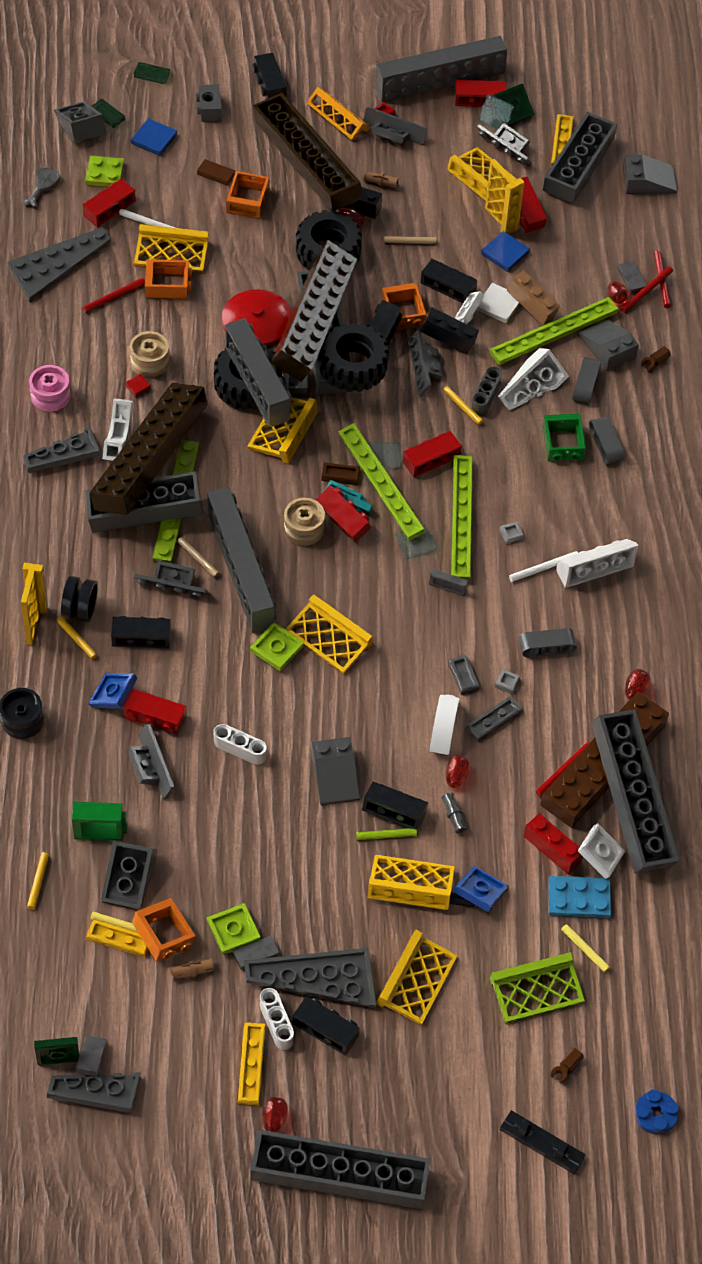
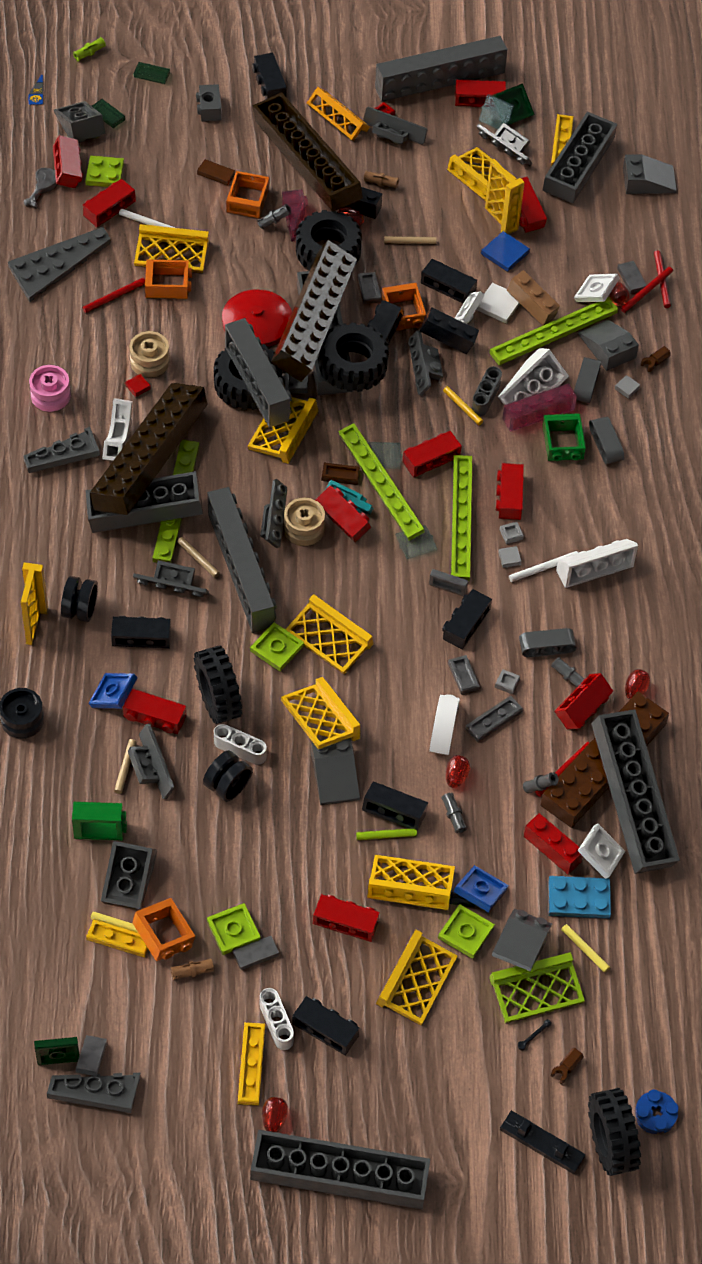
yellow bar [27,852,49,910] -> none
yellow bar [57,616,97,660] -> none
blue tile [131,118,177,156] -> none
dark grey wing [244,948,376,1009] -> none
none -> sticker [28,75,43,105]
none -> brick [53,135,83,188]
none -> lime pin [73,37,106,62]
none -> tan bar [114,739,136,794]
none -> black tyre [193,645,243,724]
none -> black wheel [203,750,253,802]
none -> dark grey pin [257,204,292,229]
none -> dark grey bracket [260,479,287,548]
none -> yellow fence [281,677,360,750]
none -> clear pink slope [282,189,308,242]
none -> red brick [313,894,380,942]
none -> flat silver tile [358,272,381,304]
none -> lime plate [438,904,495,959]
none -> black brick [442,589,492,650]
none -> dark grey slope [492,909,552,971]
none -> red brick [496,463,524,520]
none -> light grey tile [498,546,521,568]
none -> clear pink brick [502,383,577,432]
none -> black hinge [517,1019,552,1050]
none -> dark grey pin [523,772,559,793]
none -> dark grey pin [551,657,585,687]
none -> red brick [554,673,613,729]
none -> white tile [574,274,620,302]
none -> black tyre [588,1088,641,1176]
none -> light grey tile [615,375,640,399]

